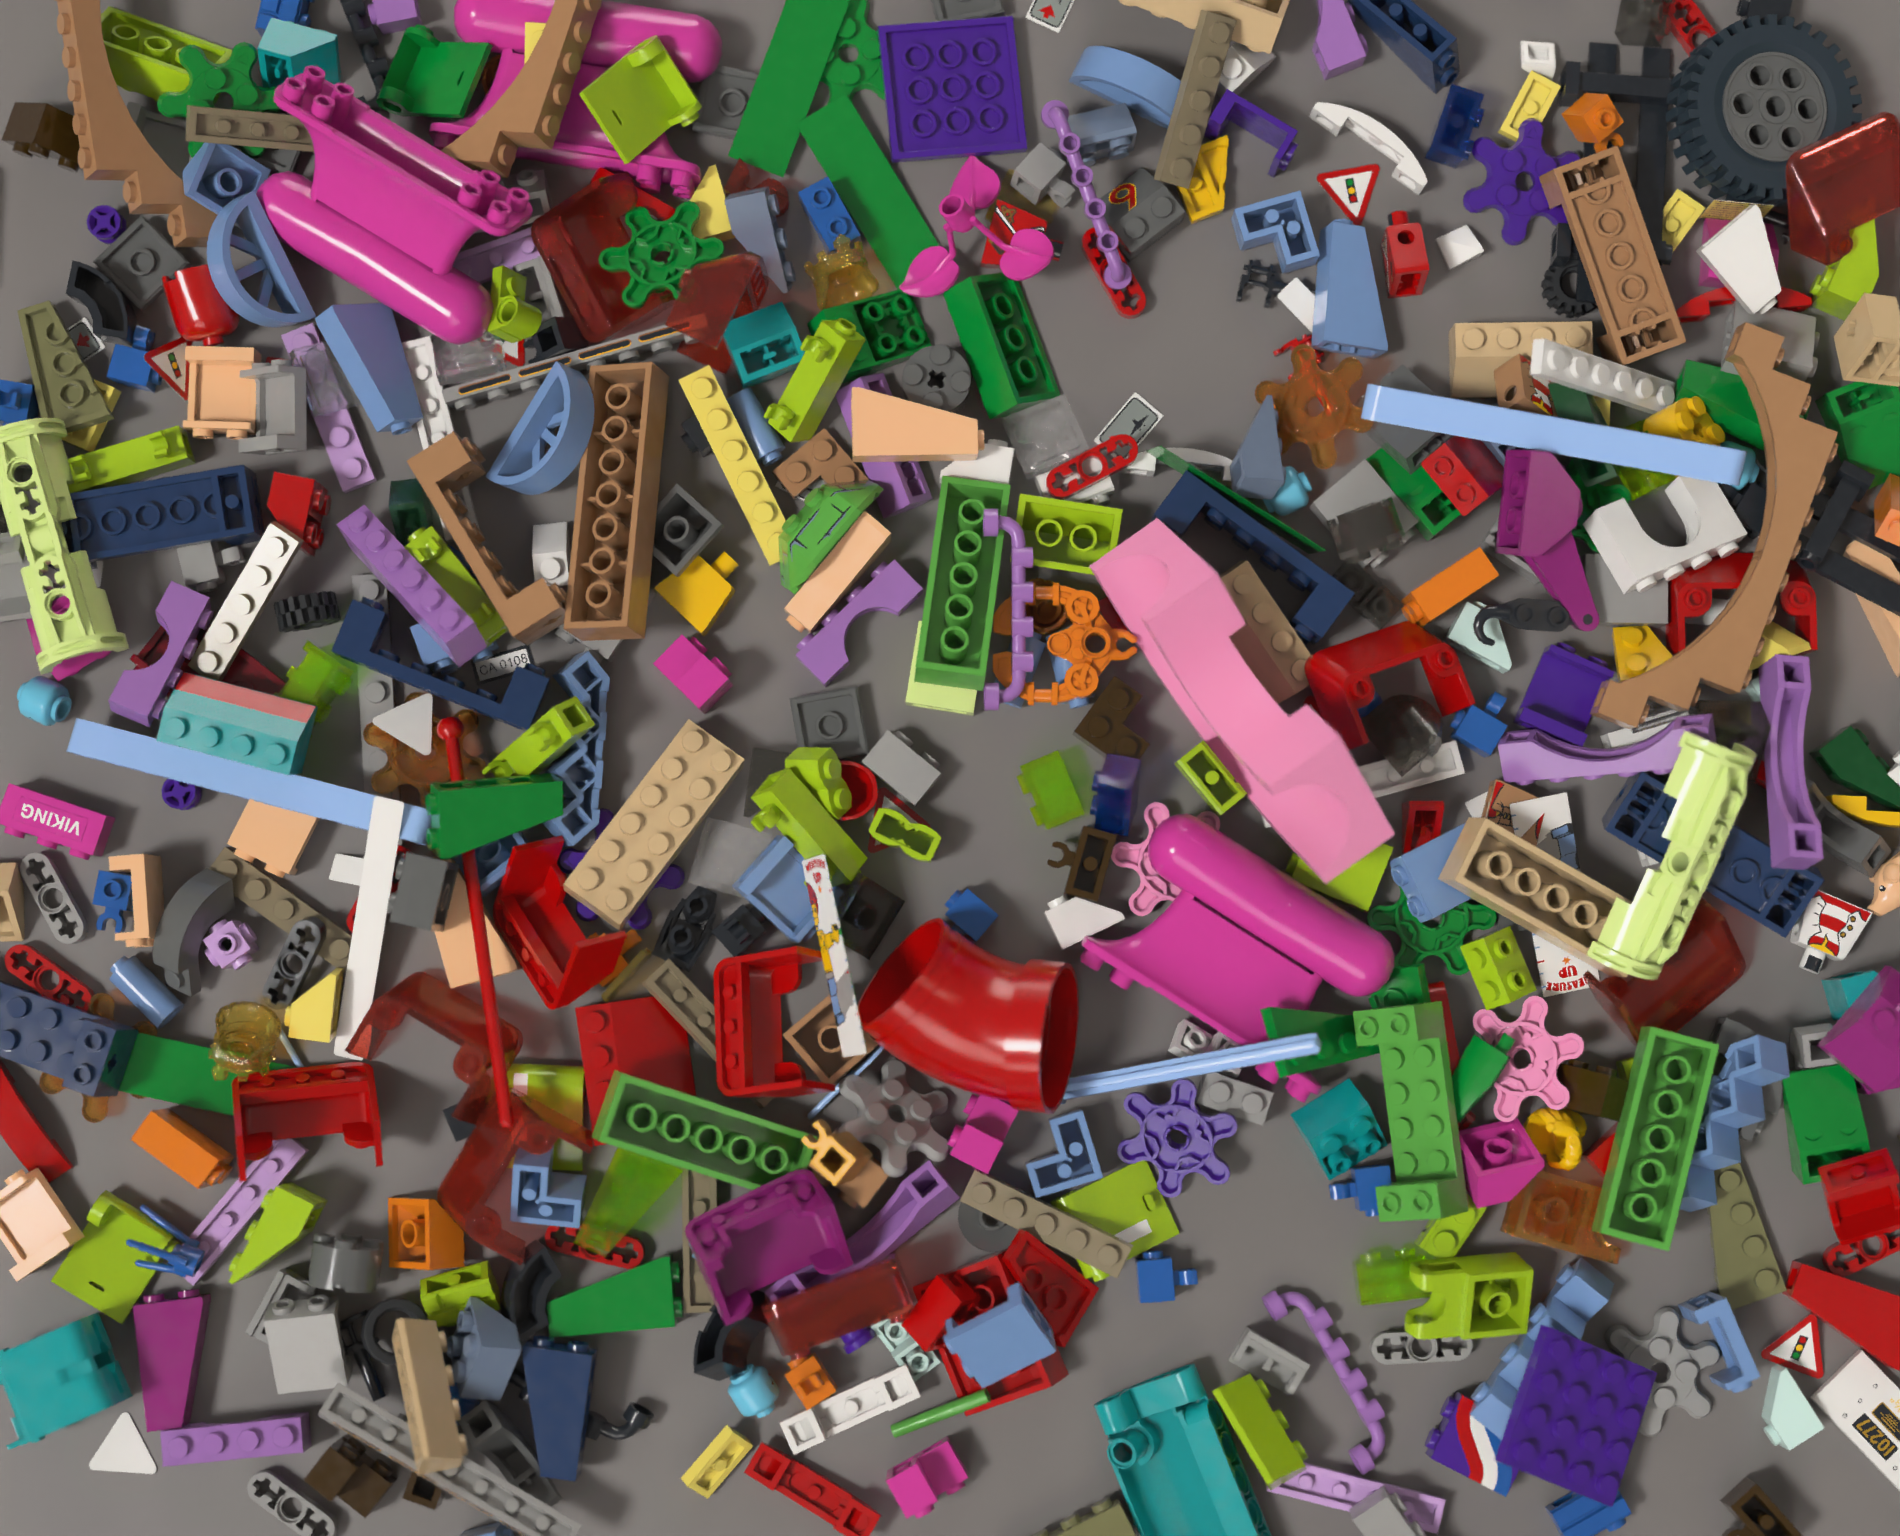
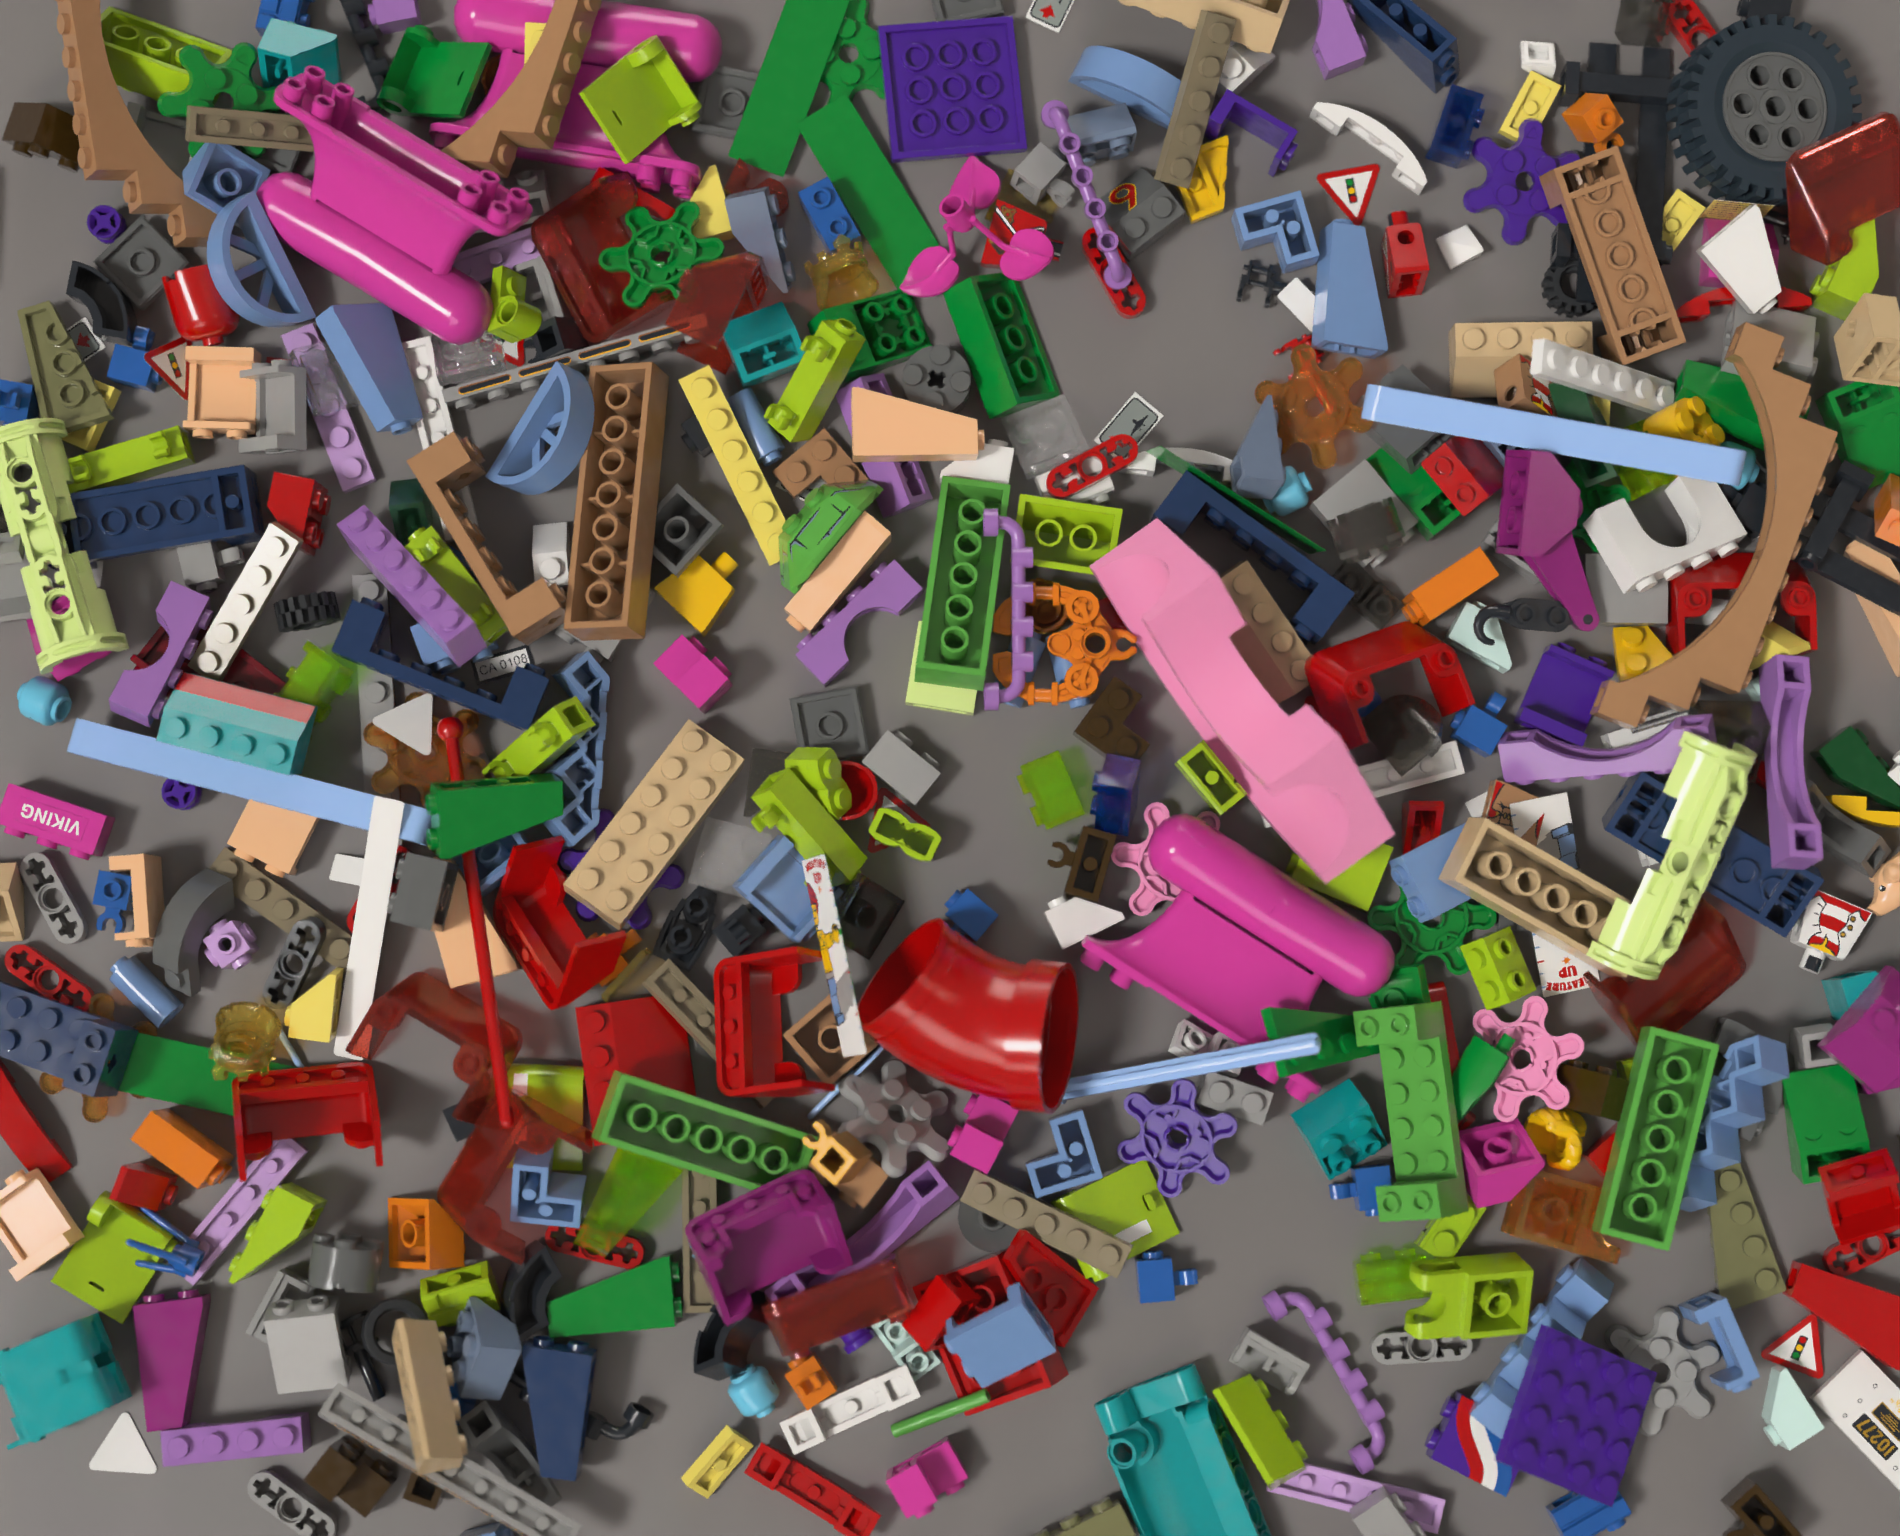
none -> red slope [109,1162,179,1211]

